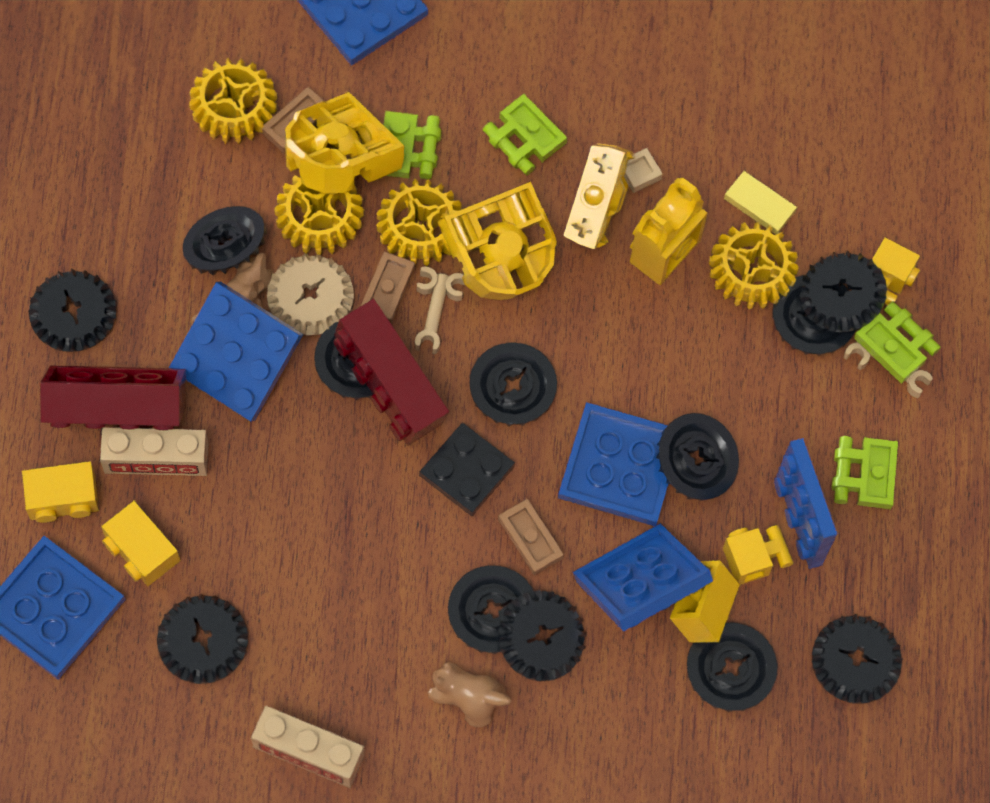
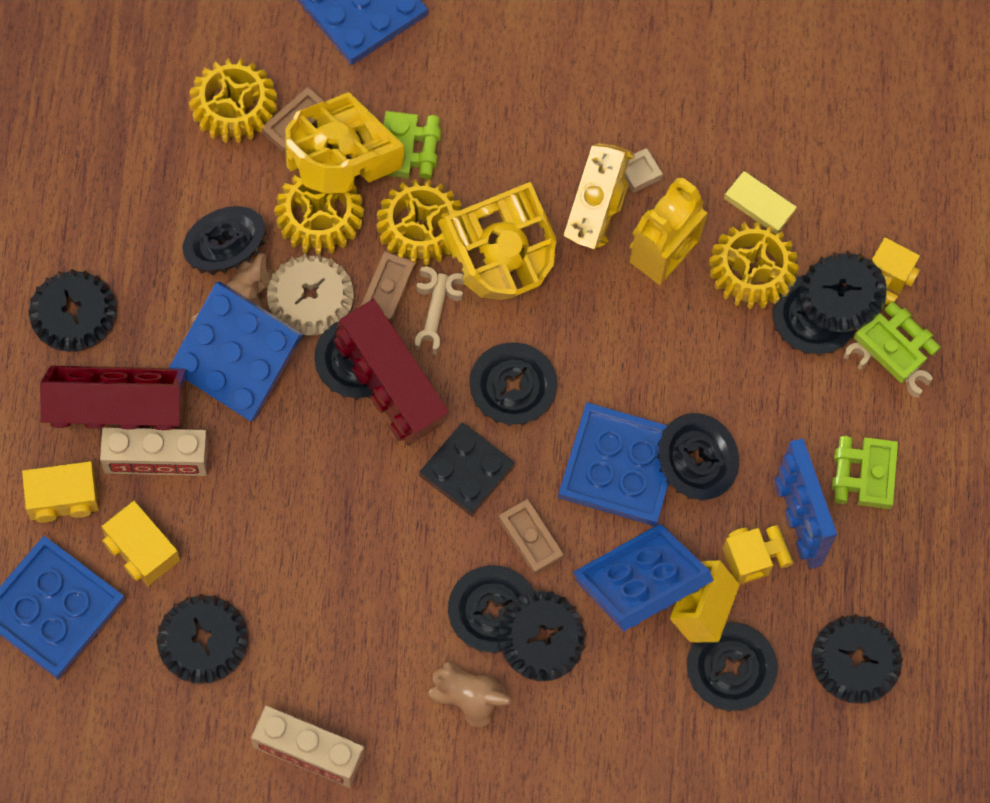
lime plate [483,94,567,175] -> none

